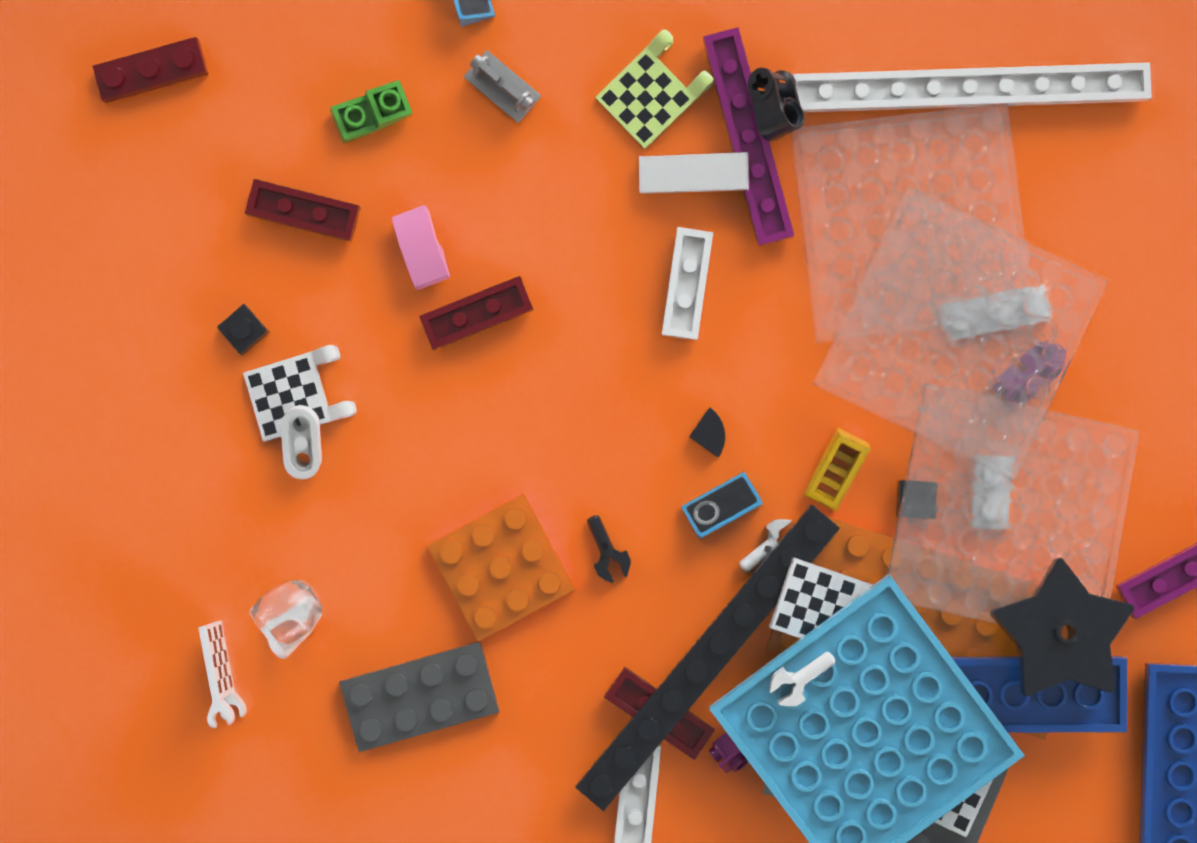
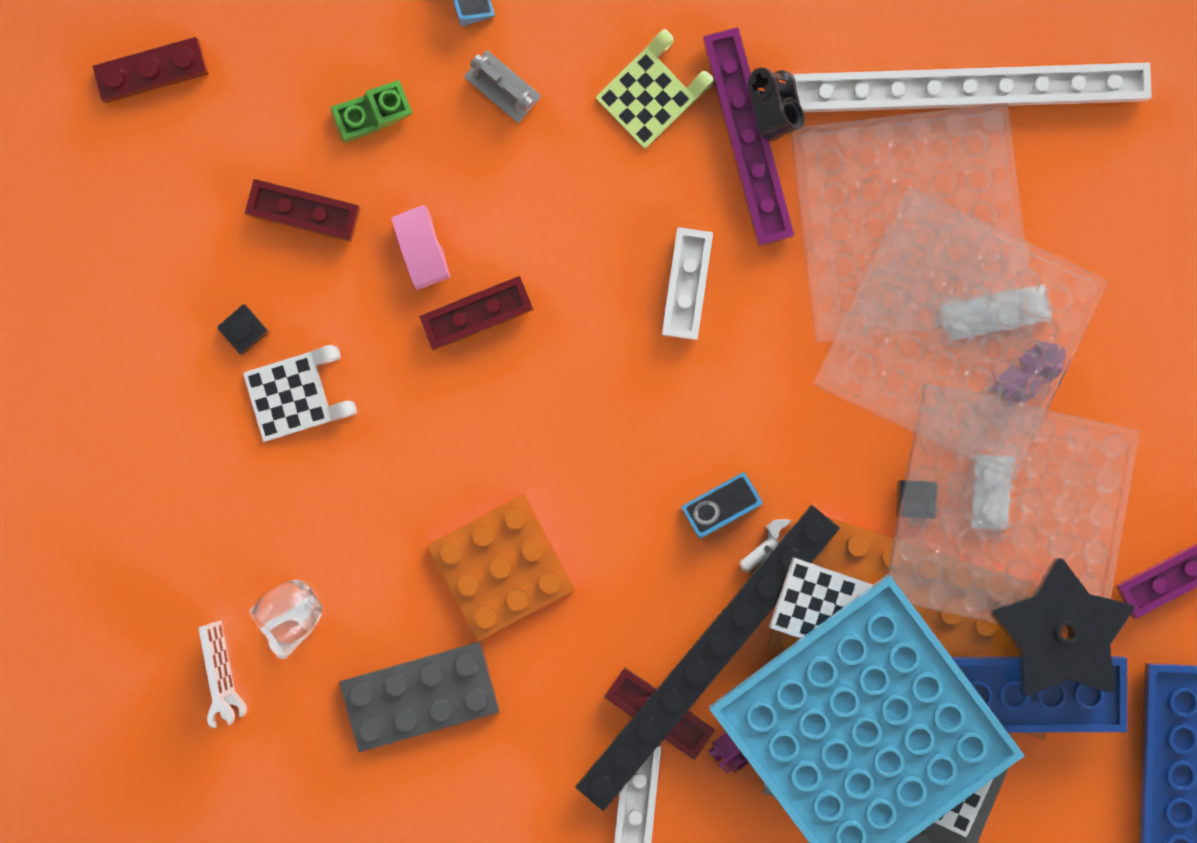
white plate [281,405,322,479] -> none
black bar [587,515,631,583] -> none
white tile [639,152,749,194] -> none
black tile [689,407,725,457] -> none
white bar [769,652,835,706] -> none
yellow slope [804,428,871,511] -> none

